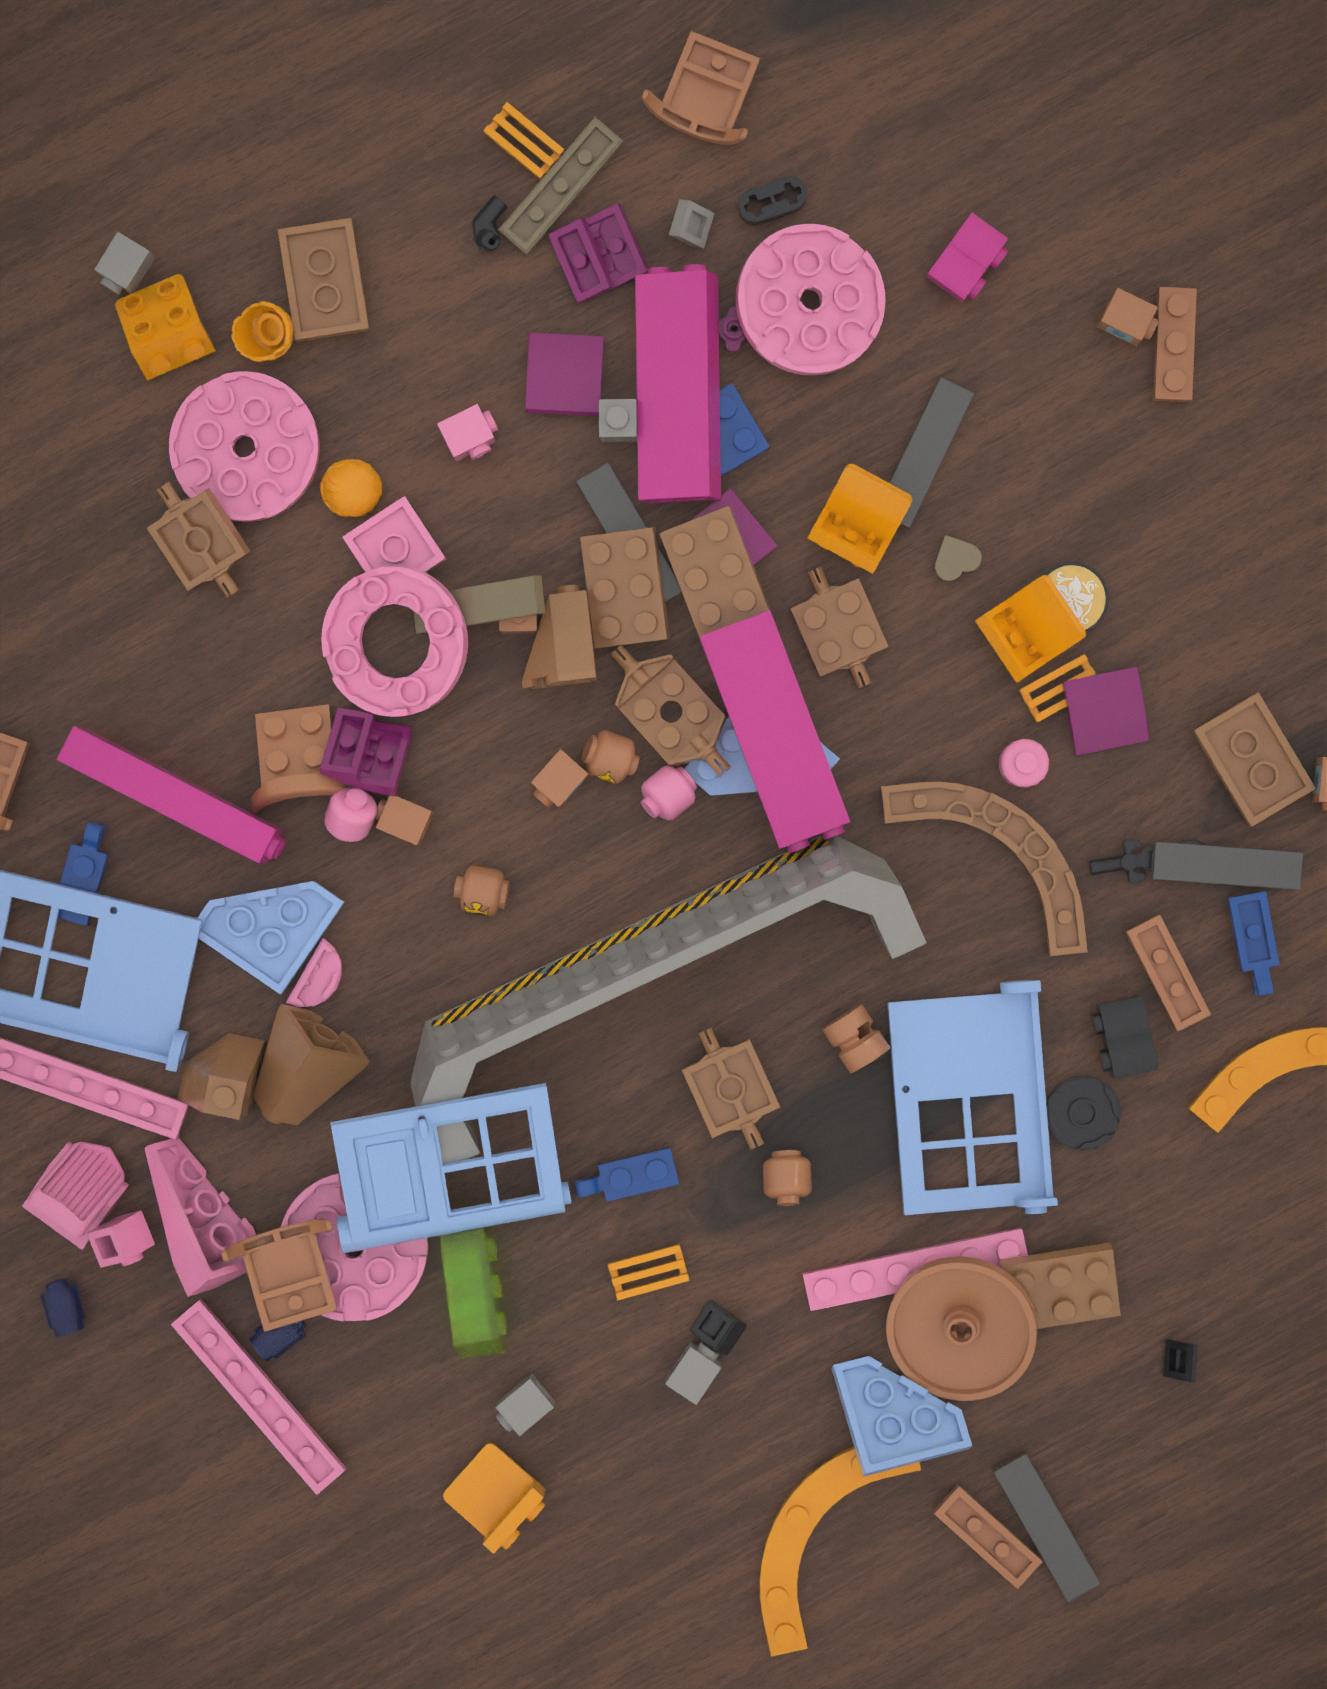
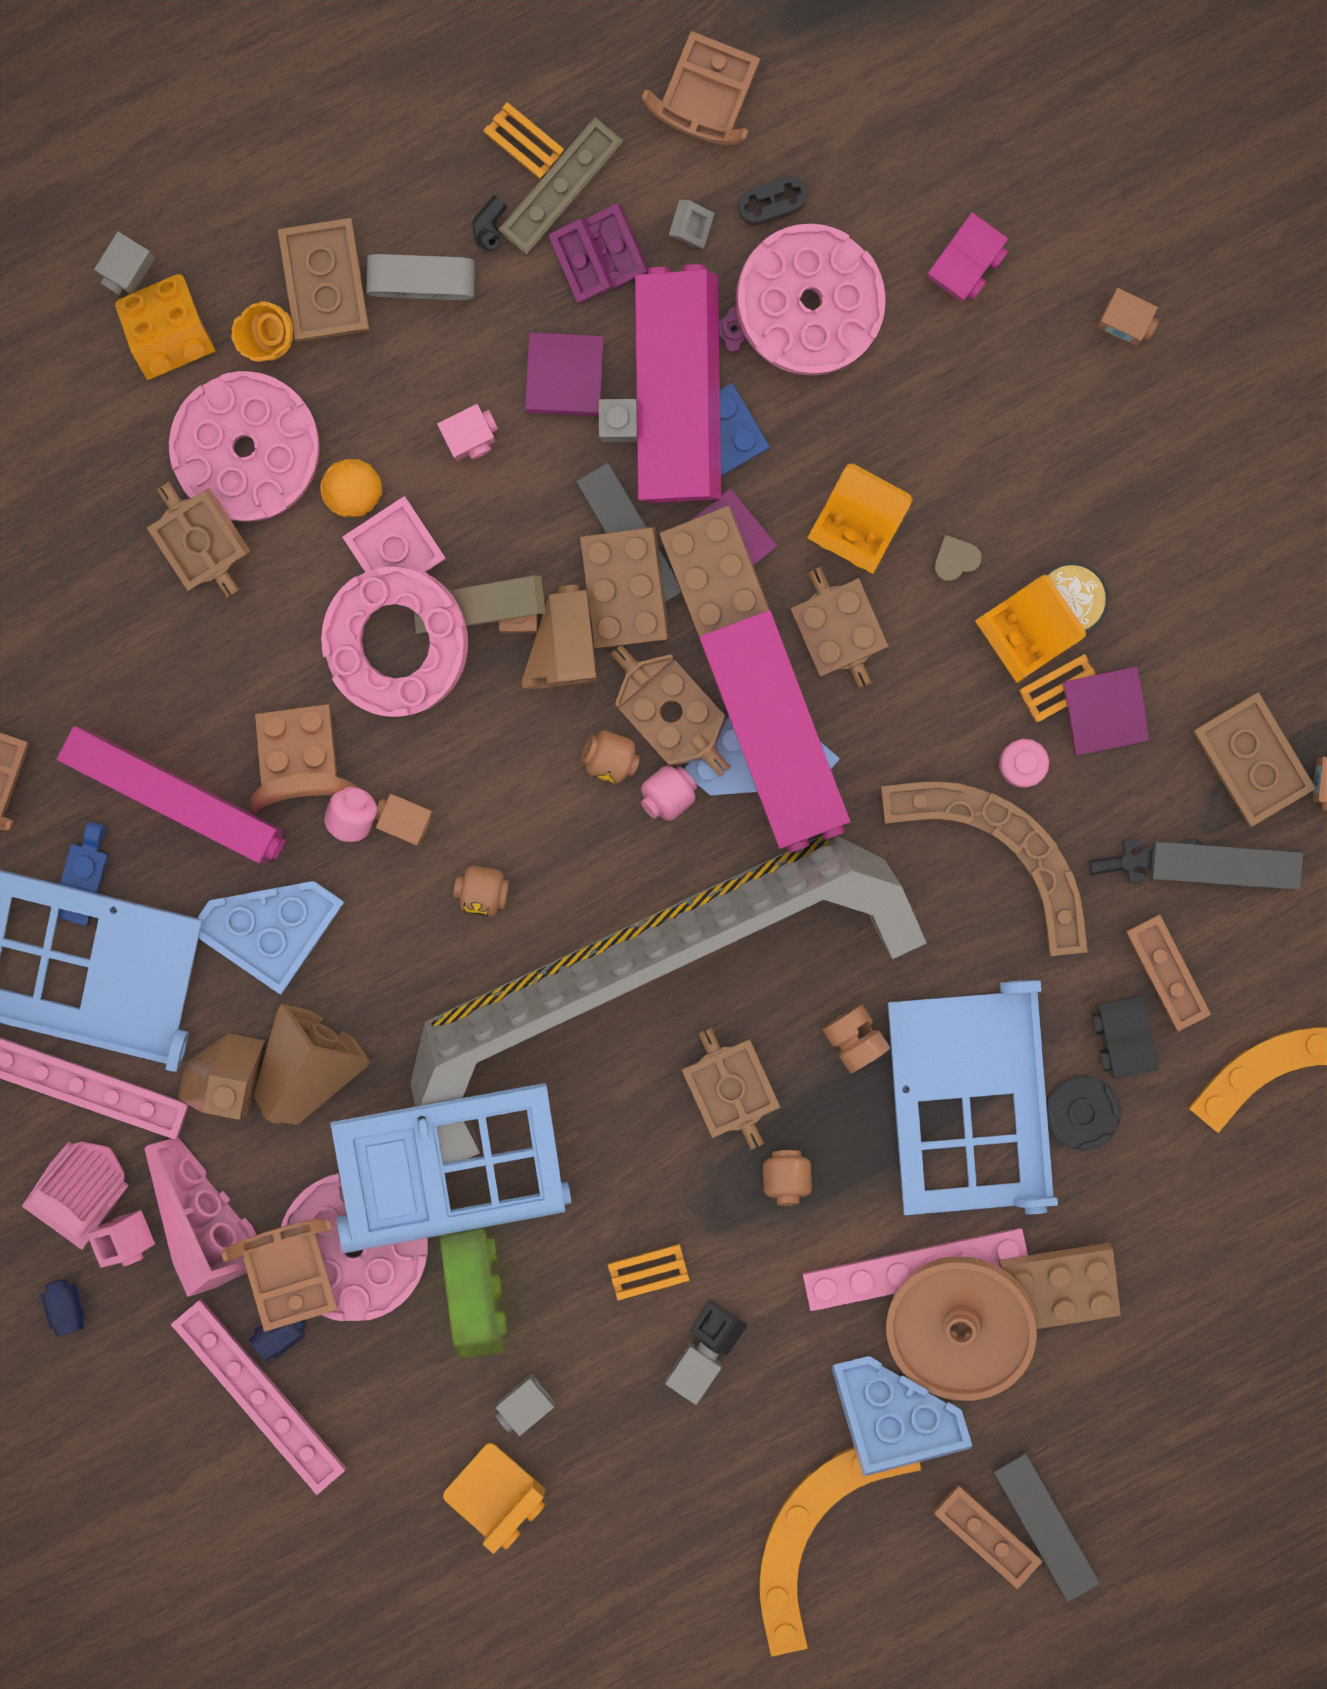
bright pink tile [286,938,343,1007] -> none
magenta slope [320,708,413,797] -> none
nougat brick [531,749,589,808] -> none
blue plate [575,1147,679,1202] -> none
dark grey tile [890,377,974,529] -> none
nougat plate [1153,287,1197,402] -> none
black slope [1163,1339,1198,1383] -> none
blue plate [1227,891,1280,996] -> none
none -> light grey beam [366,254,475,300]

